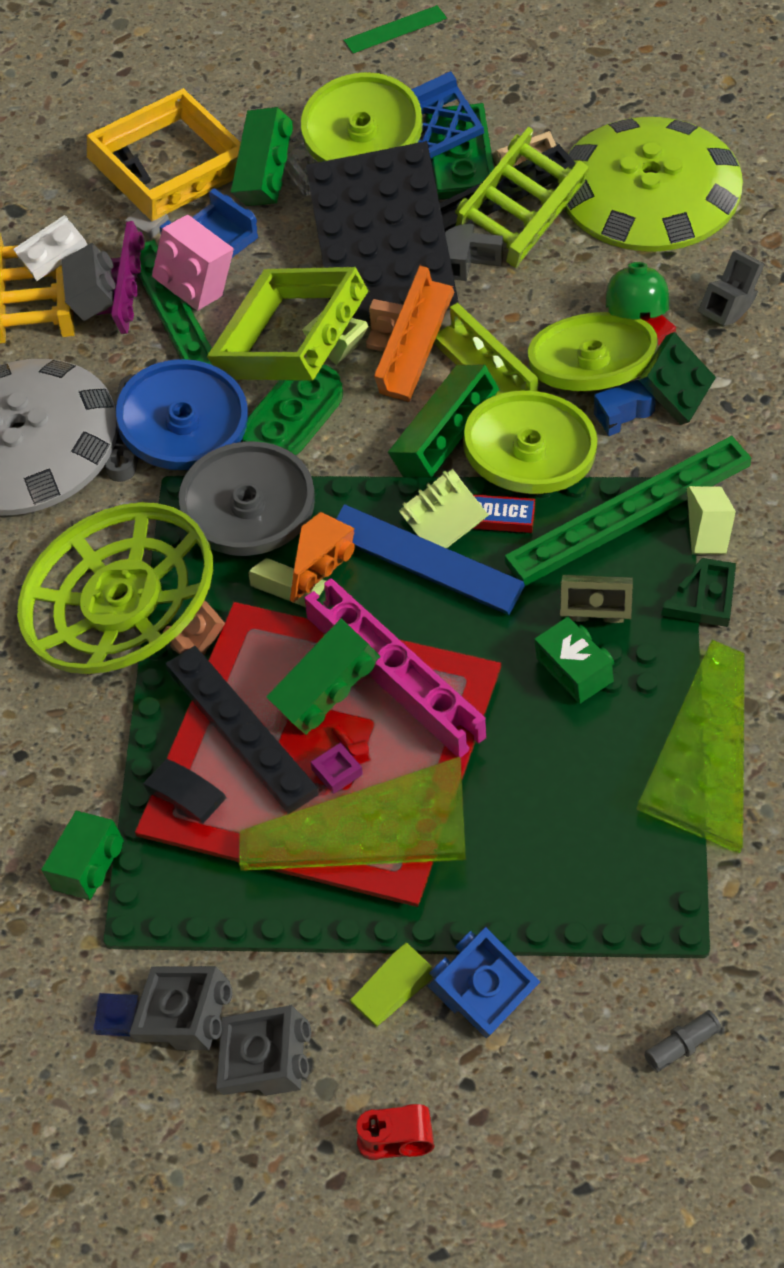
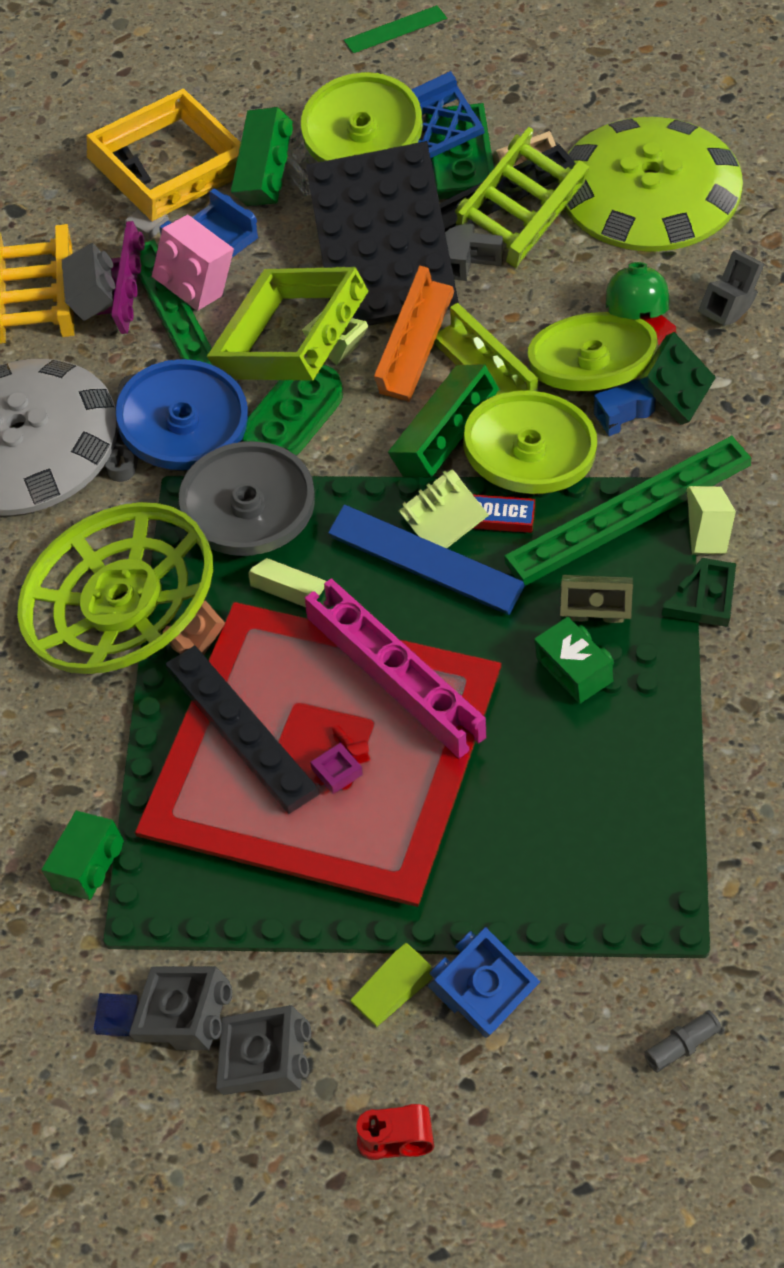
white plate [14,215,88,281] -> none
black slope [143,759,227,824] -> none
clear neon green wing [239,757,466,871] -> none
green brick [266,618,381,735] -> none
orange slope [290,512,355,602] -> none
nougat bracket [366,299,403,352] -> none
clear neon green wing [637,640,745,854] -> none

